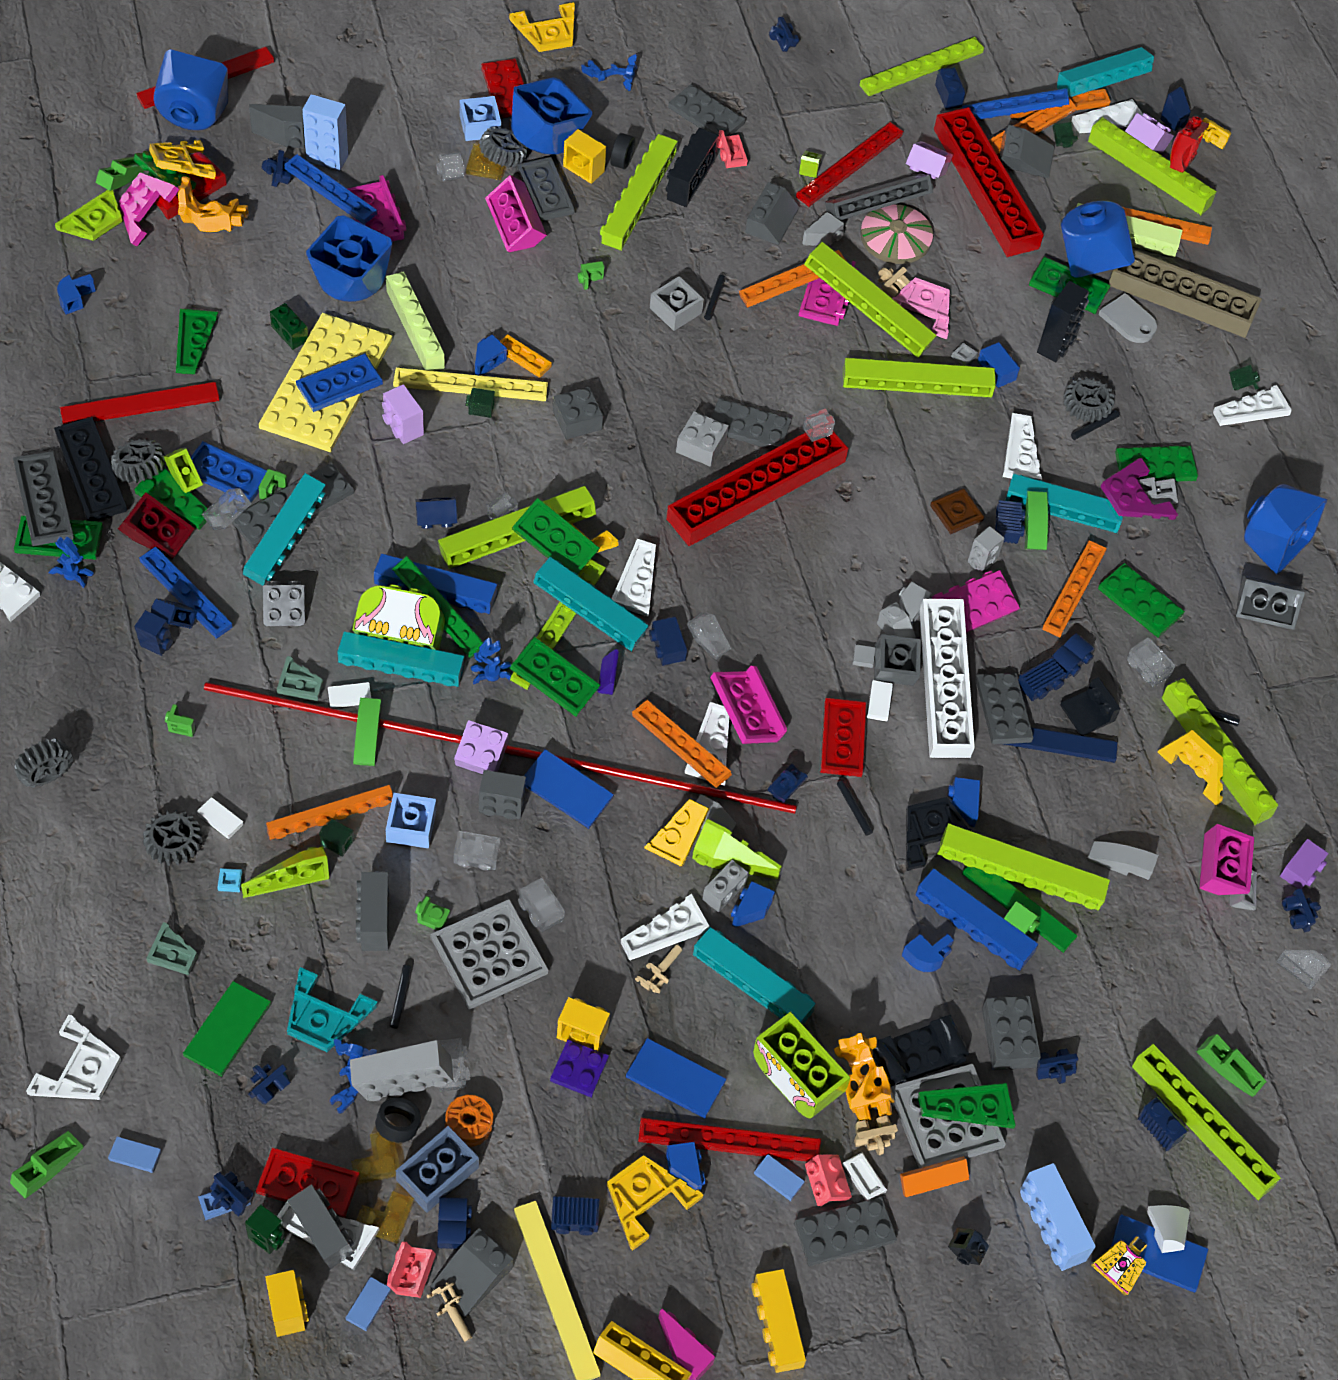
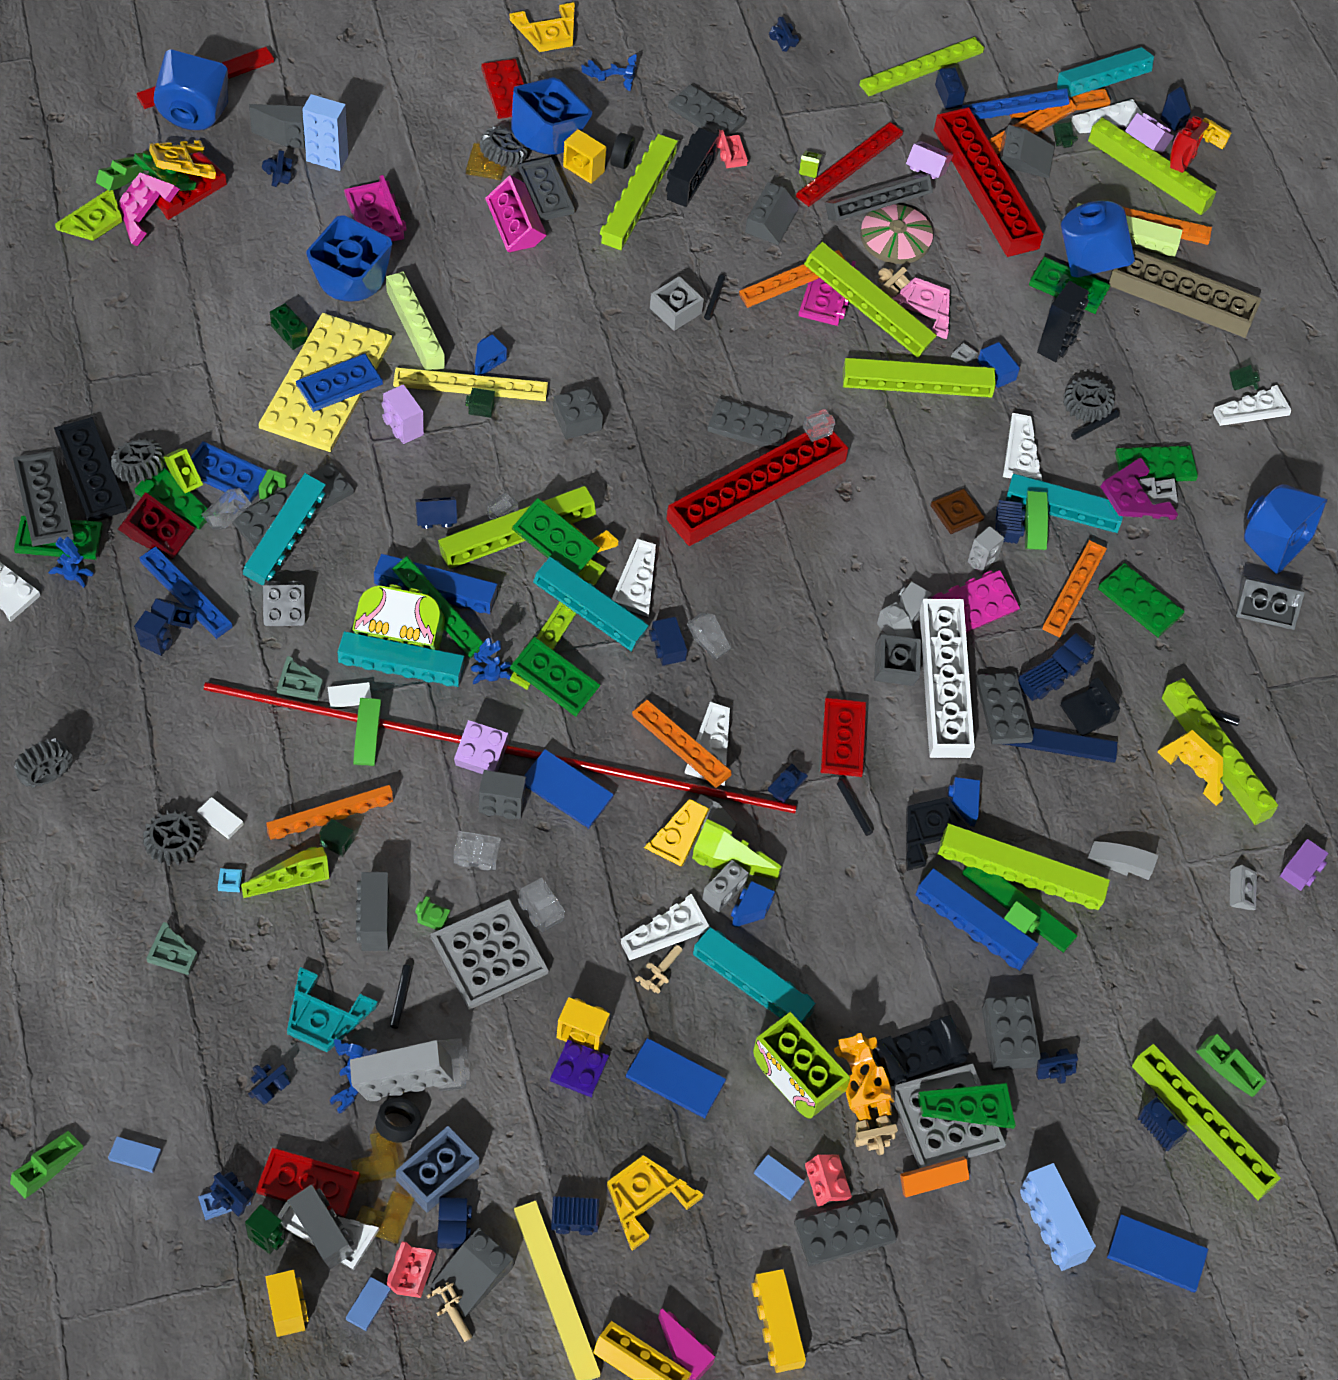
white wing [26,1014,121,1100] -> none
blue brick [57,274,95,315] -> none
red tile [60,382,219,425] -> none
bright green bracket [165,704,195,737] -> none
green wing [176,309,218,375] -> none
light orange hips [178,176,249,232] -> none
green tile [183,981,271,1077] -> none
blue plate [284,154,377,225] -> none
light blue brick [386,793,436,848] -> none
clear brick [436,152,464,181] -> none
orange wheel [445,1095,493,1147] -> none
light blue brick [459,96,501,141] -> none
light orange tile [500,334,552,378] -> none
bright green bracket [578,261,604,290] -> none
dark purple slope [597,649,619,695] -> none
red tile [638,1118,821,1162] -> none
blue slope [666,1142,705,1192] -> none
light grey brick [676,411,729,467] -> none
dark pink bracket [710,666,787,744] -> none
light grey slope [802,212,844,245] -> none
white tile [842,1152,887,1201] -> none
light grey tile [853,644,875,668] -> none
white tile [867,680,893,721] -> none
blue brick [902,934,954,972] -> none
black brick [948,1227,989,1265] -> none
torso [1091,1236,1147,1295] -> none
light grey tile [1098,293,1157,343] -> none
clear brick [1127,637,1176,687] -> none
white slope [1147,1205,1190,1253] -> none
dark pink slope [1199,824,1254,895] -> none
clear slope [1276,950,1332,990] -> none
dark blue hips [1282,889,1321,933] -> none

